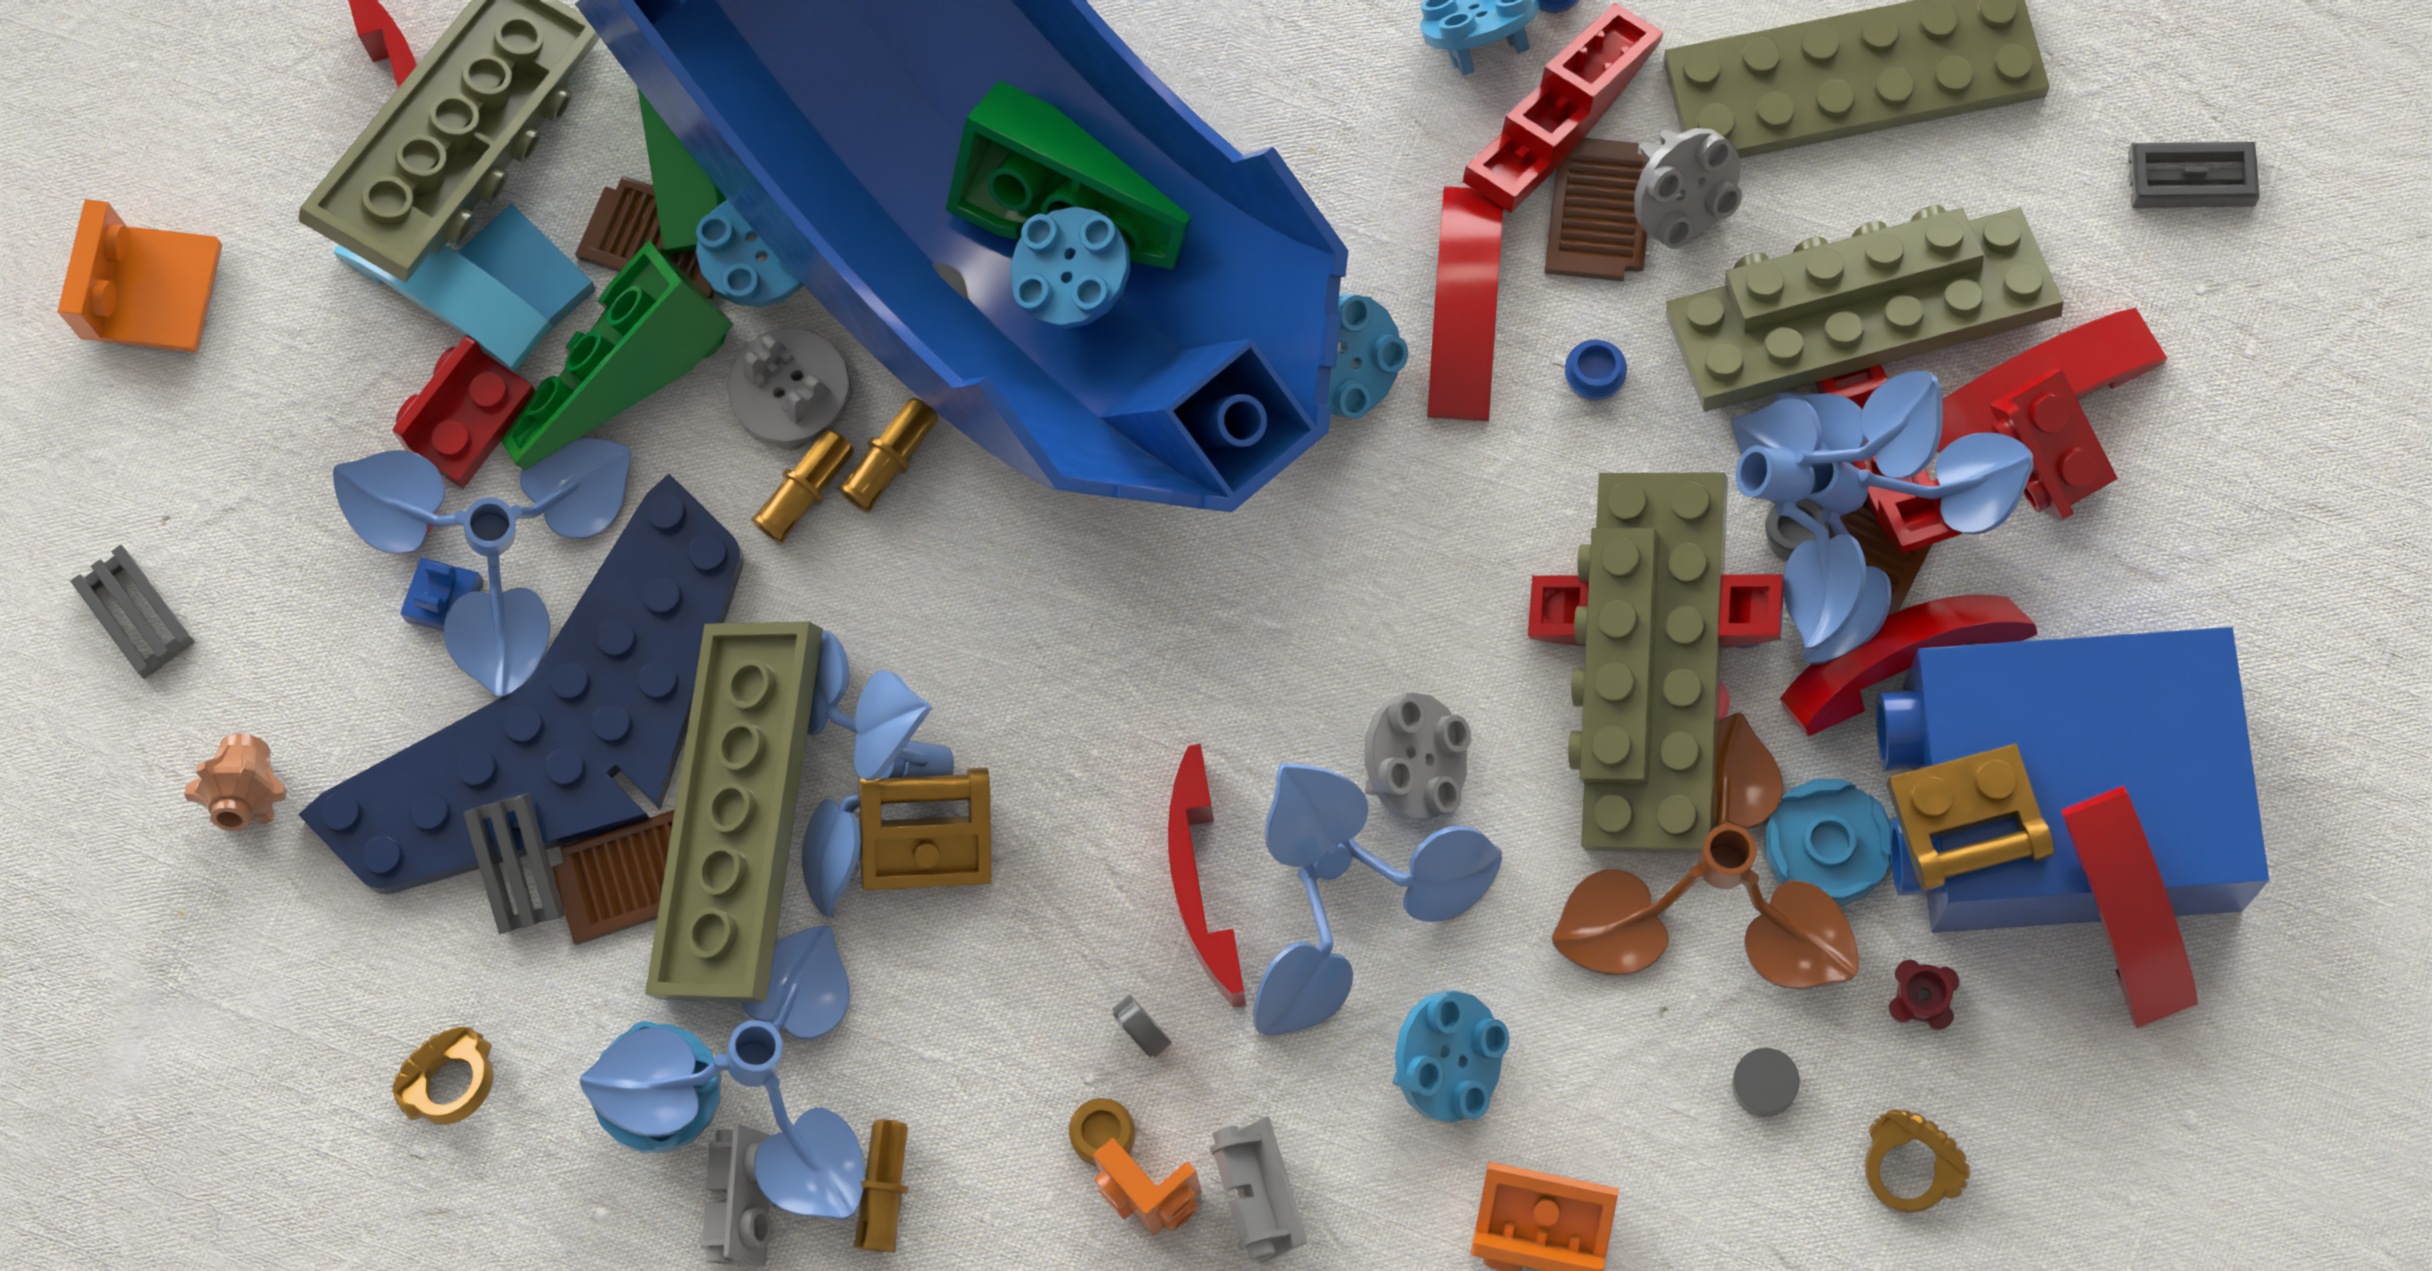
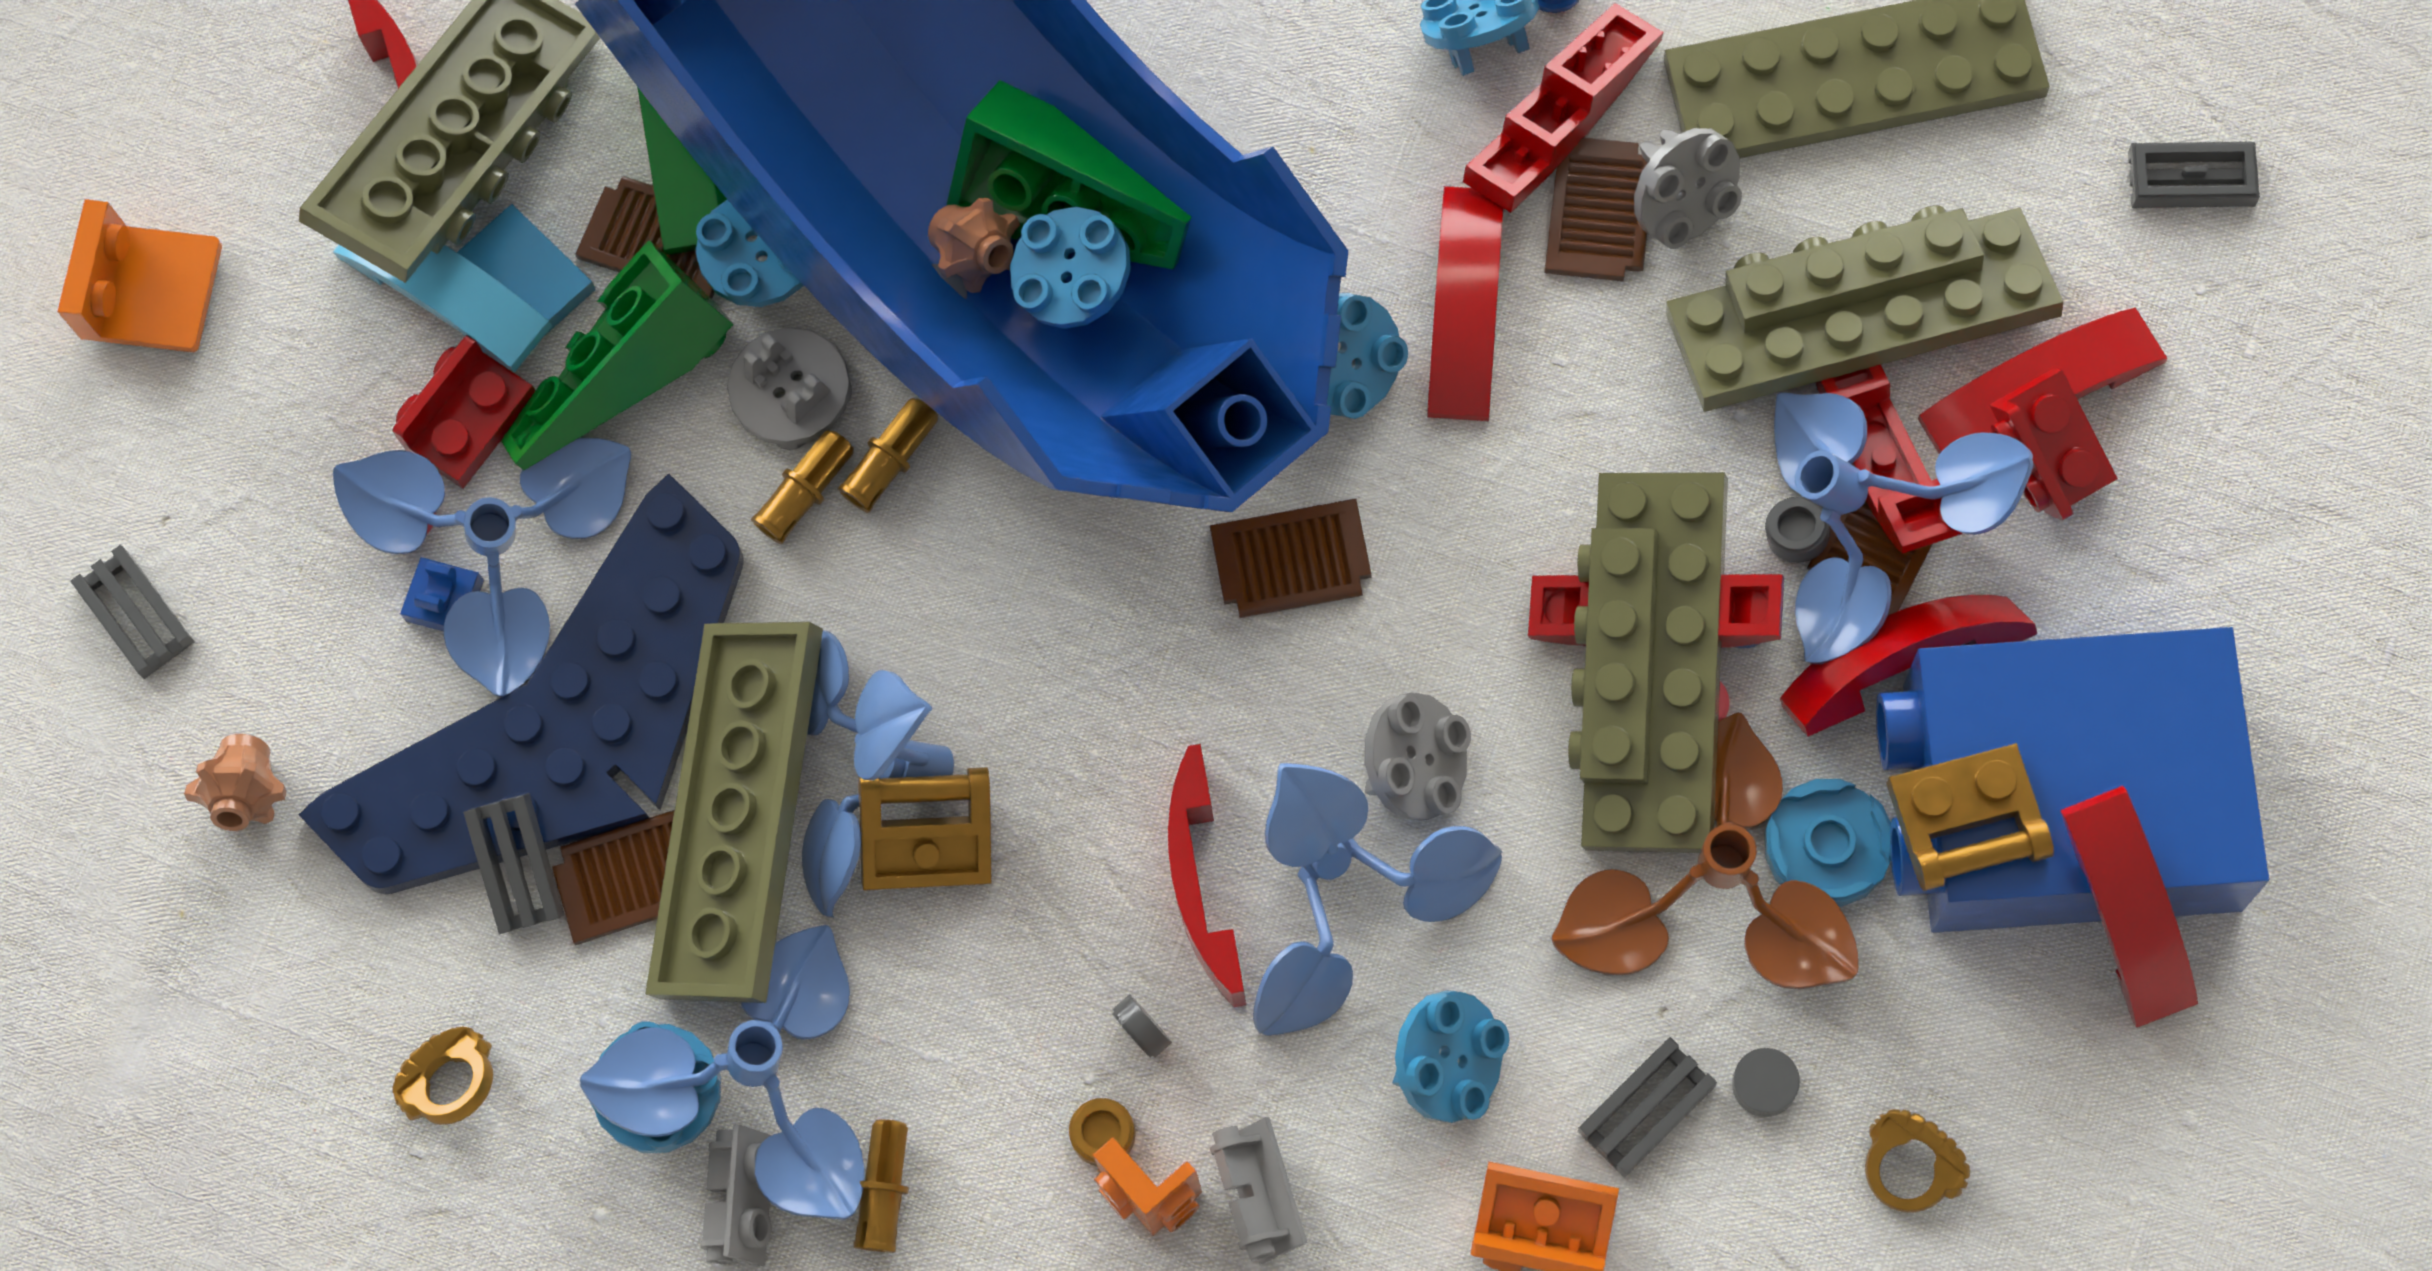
blue plate [1565,339,1627,401] -> none
medium blue plant [1731,370,1943,649] -> none
dark red plate [1889,960,1959,1030] -> none
none -> nougat rock [928,198,1020,293]
none -> reddish brown window [1209,498,1372,618]
none -> dark grey tile [1577,1037,1717,1178]

